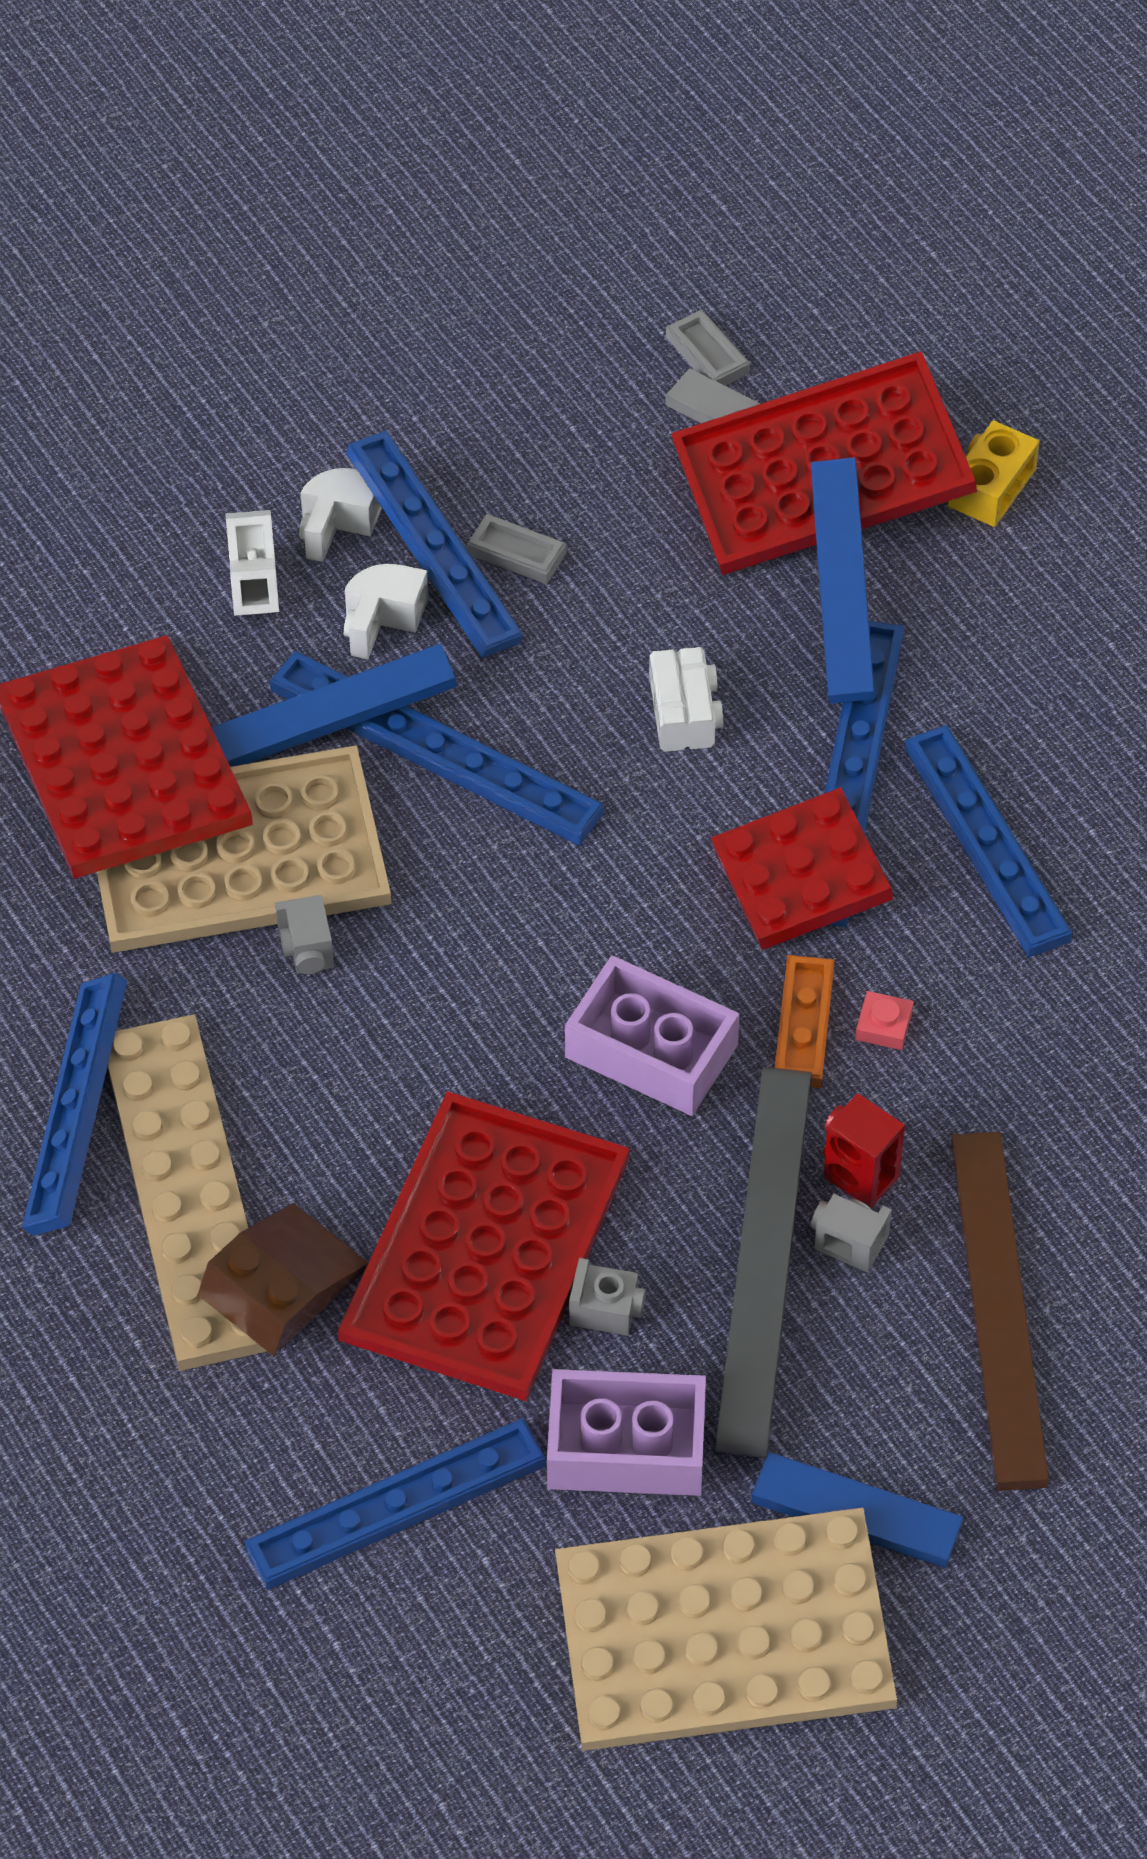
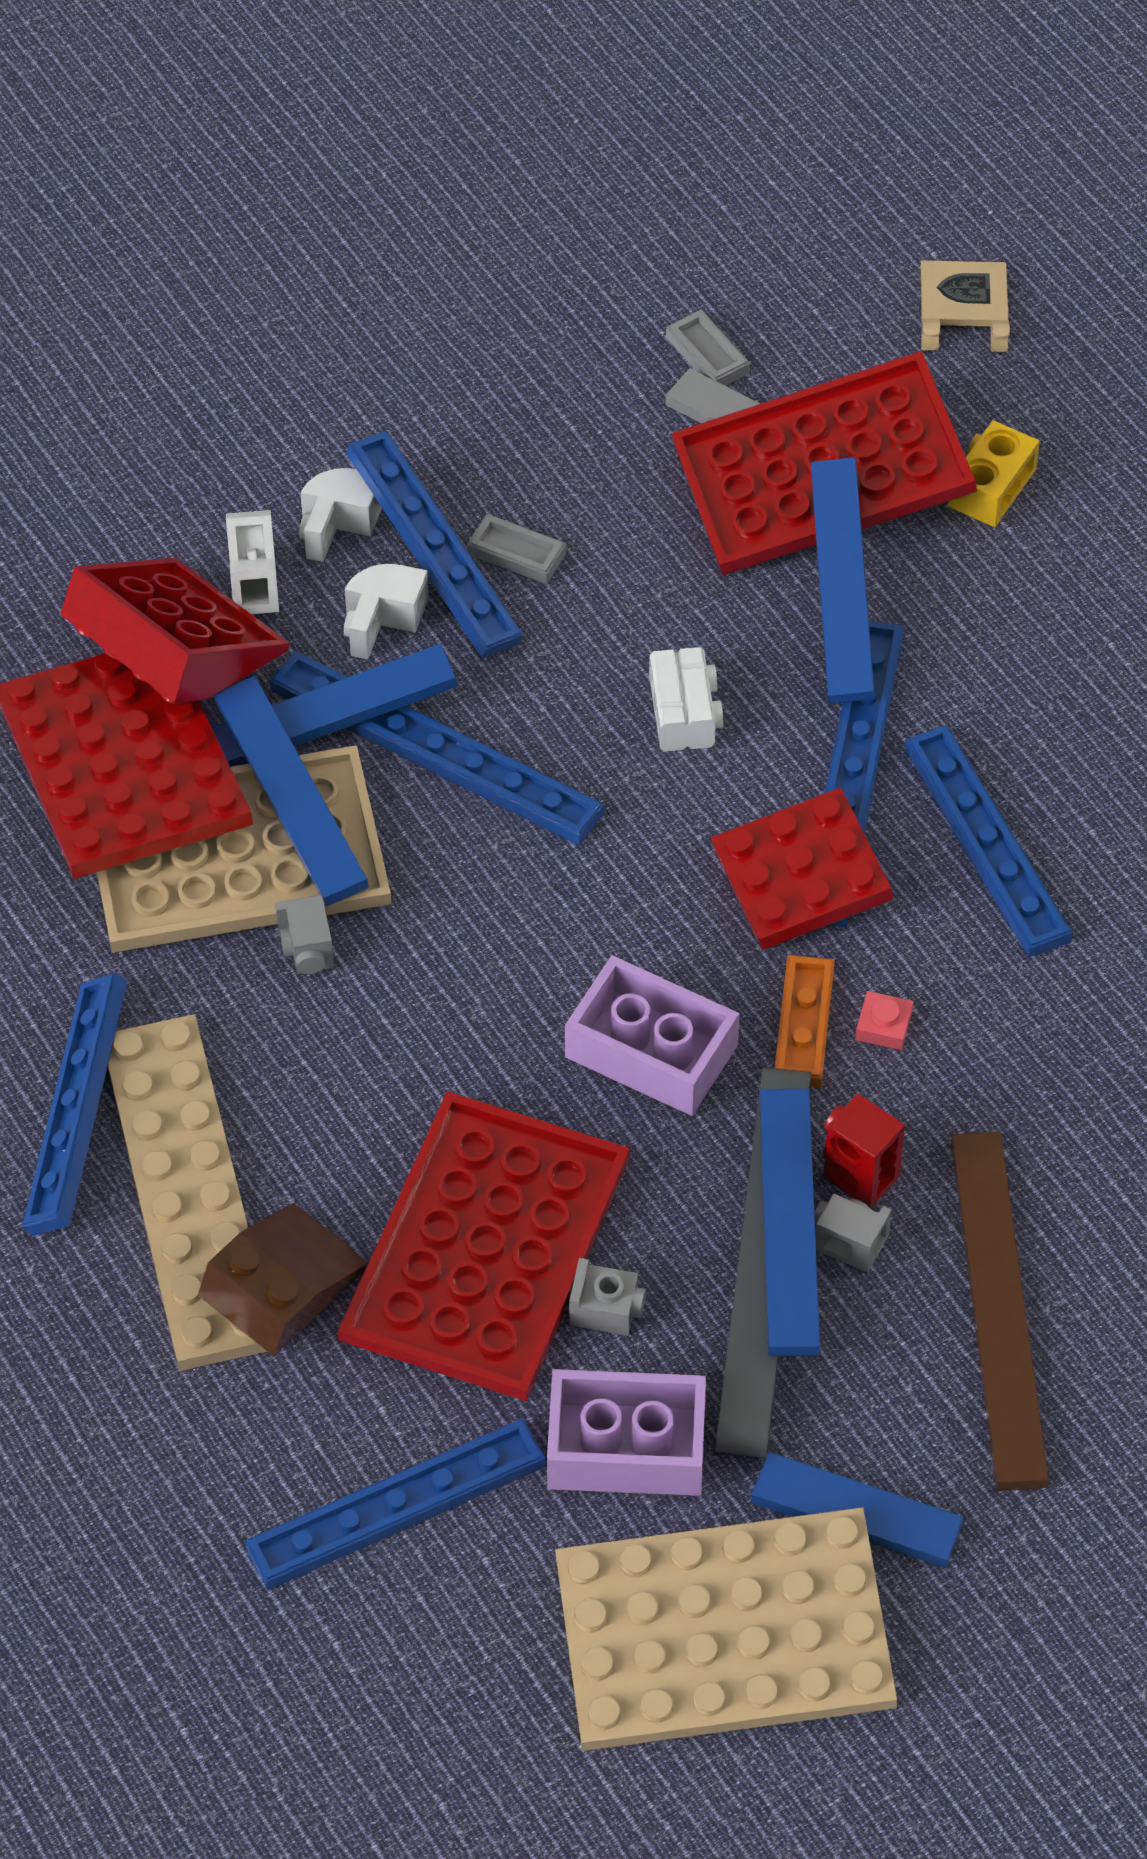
none -> red slope [60,557,290,705]
none -> blue tile [214,676,369,907]
none -> blue tile [760,1089,820,1356]
none -> tan flag [920,261,1010,352]

